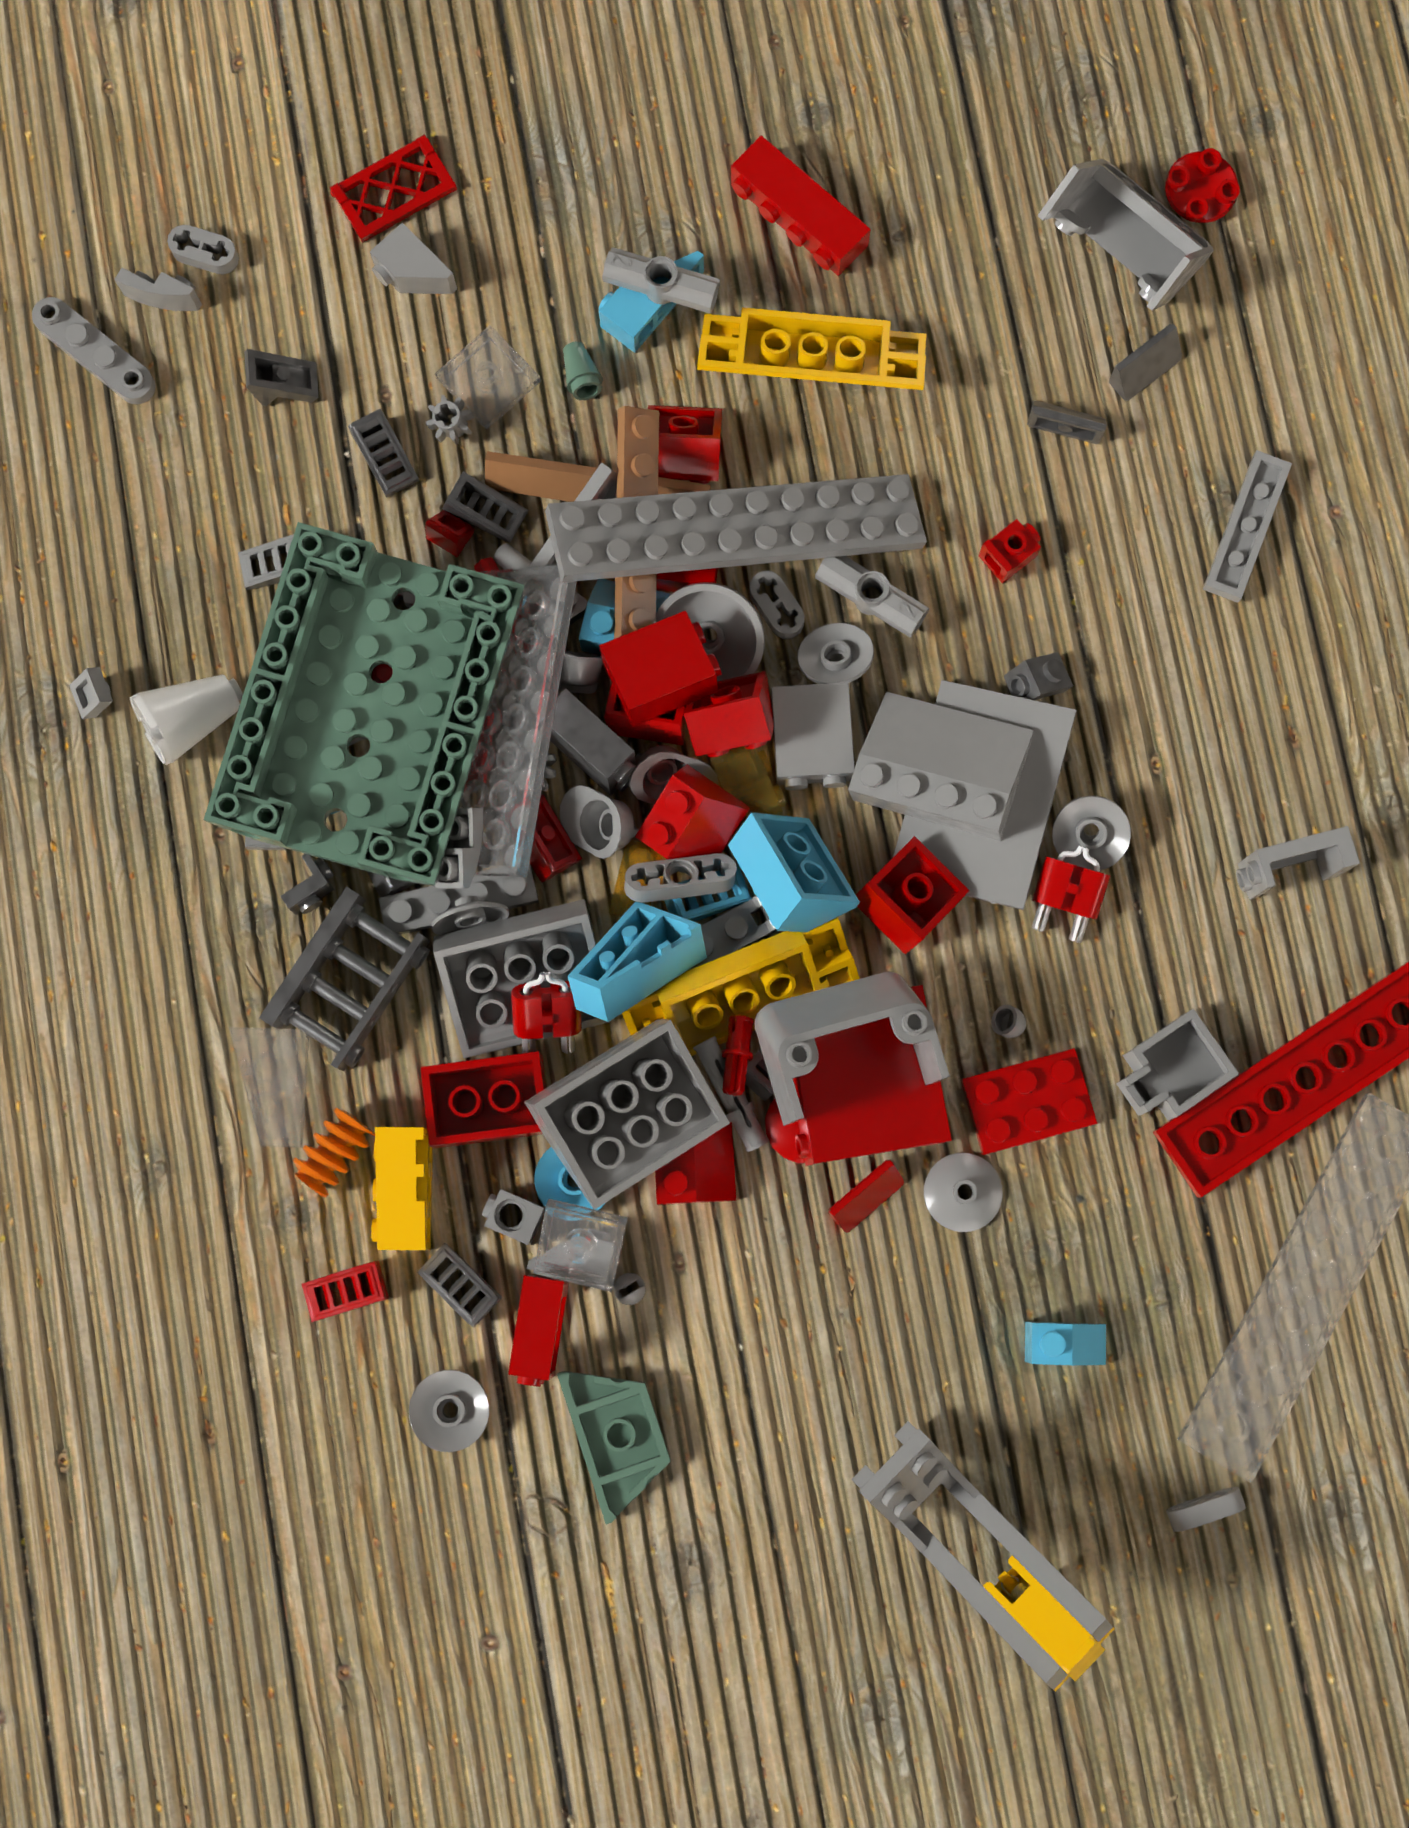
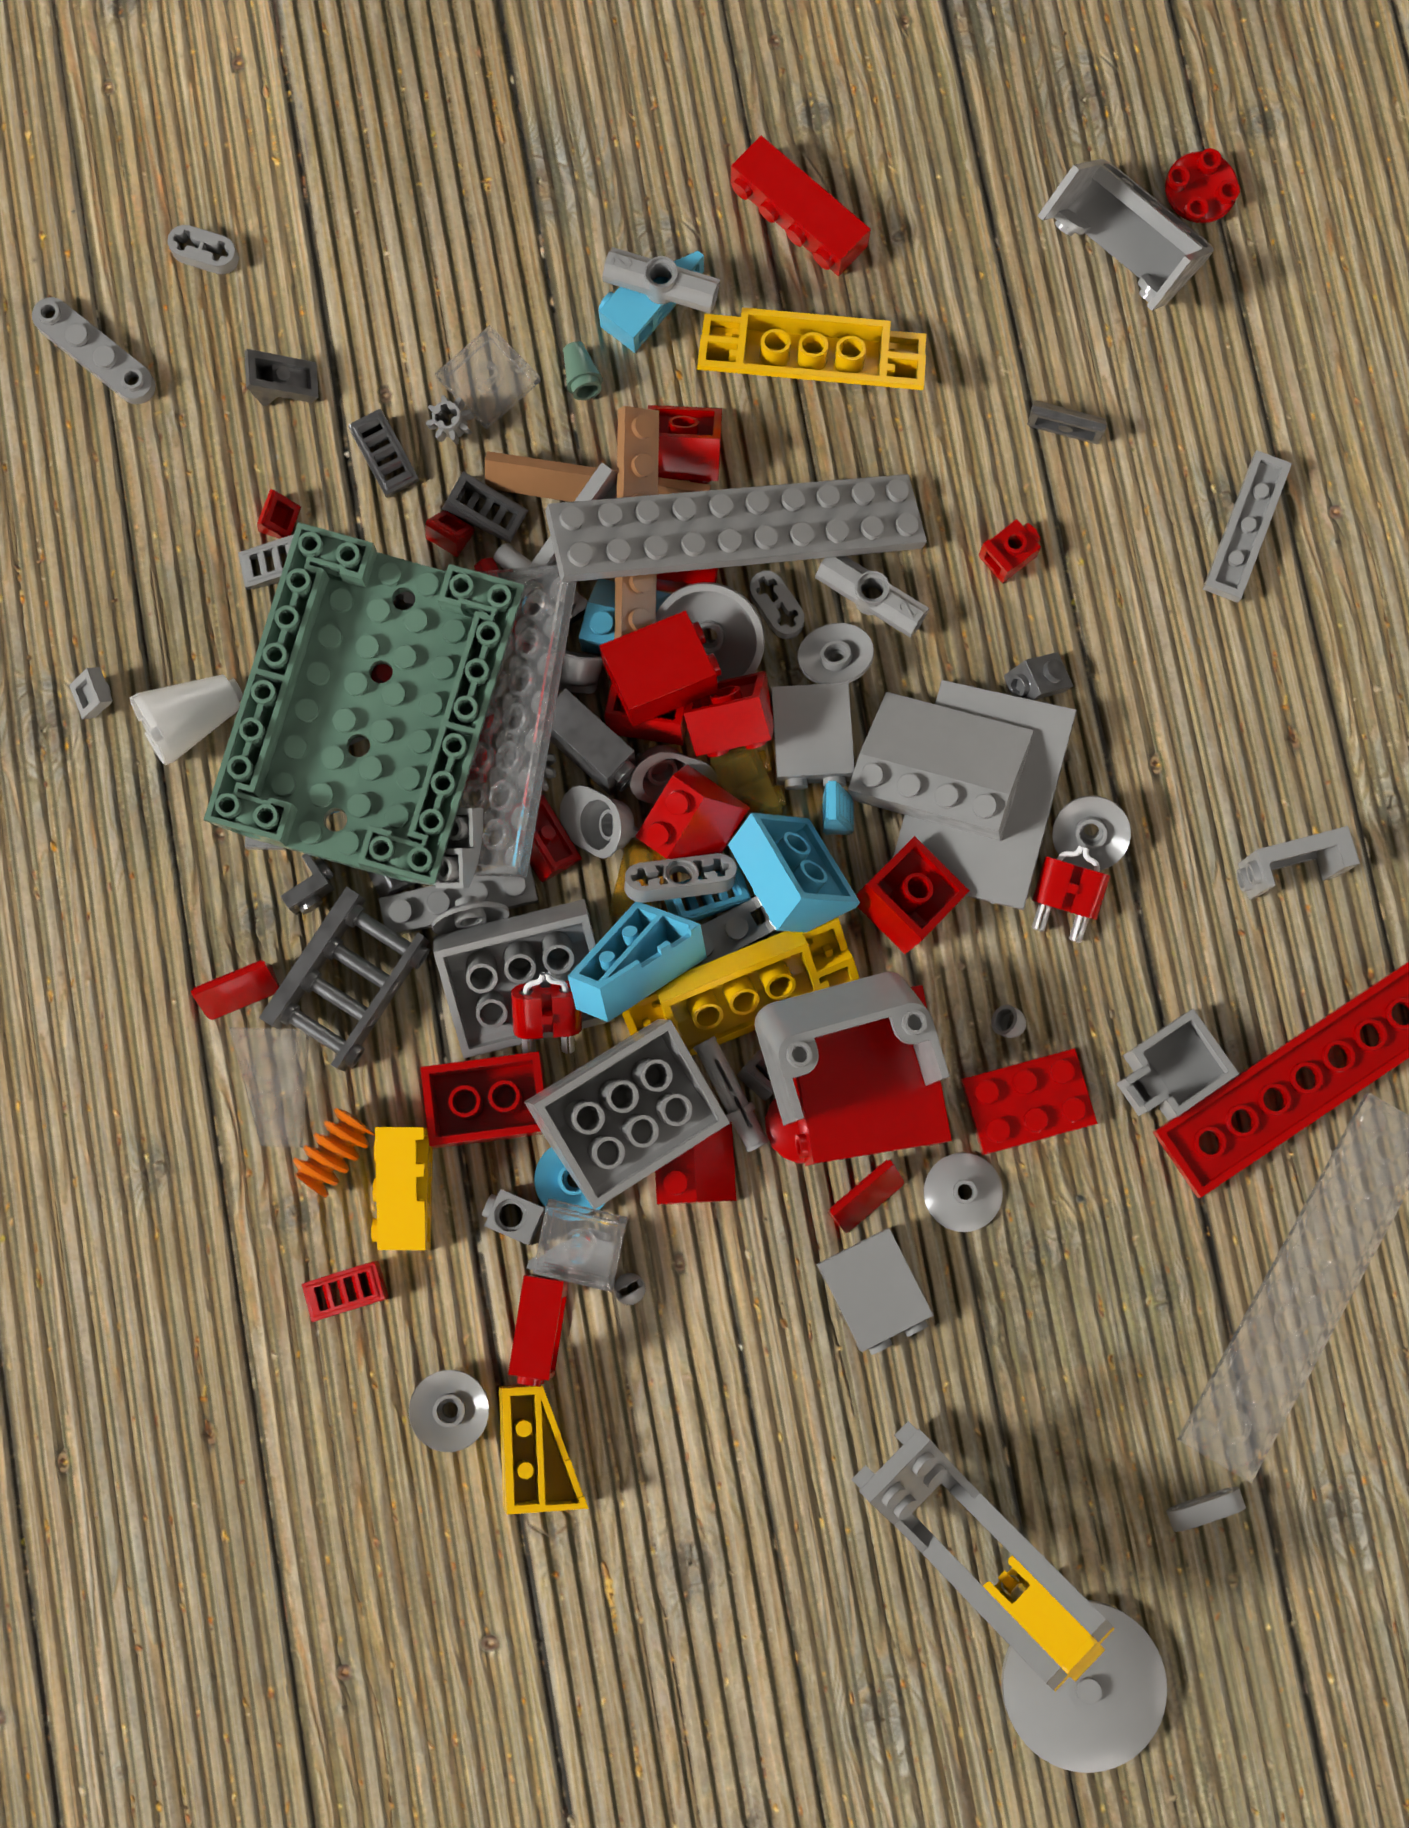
light grey slope [114,268,202,311] -> none
red window [329,134,457,243] -> none
light grey slope [370,223,457,294] -> none
flat silver slope [417,1243,502,1328] -> none
sand green wing [557,1371,671,1525] -> none
red axle [722,1015,754,1096] -> none
medium azure slope [1025,1321,1106,1366] -> none
flat silver slope [1109,324,1182,401] -> none
none -> red slope [191,960,280,1020]
none -> red slope [257,489,301,539]
none -> yellow wedge [499,1385,589,1515]
none -> light grey panel [816,1228,934,1355]
none -> medium azure slope [822,781,854,835]
none -> light grey dish [1001,1600,1167,1773]

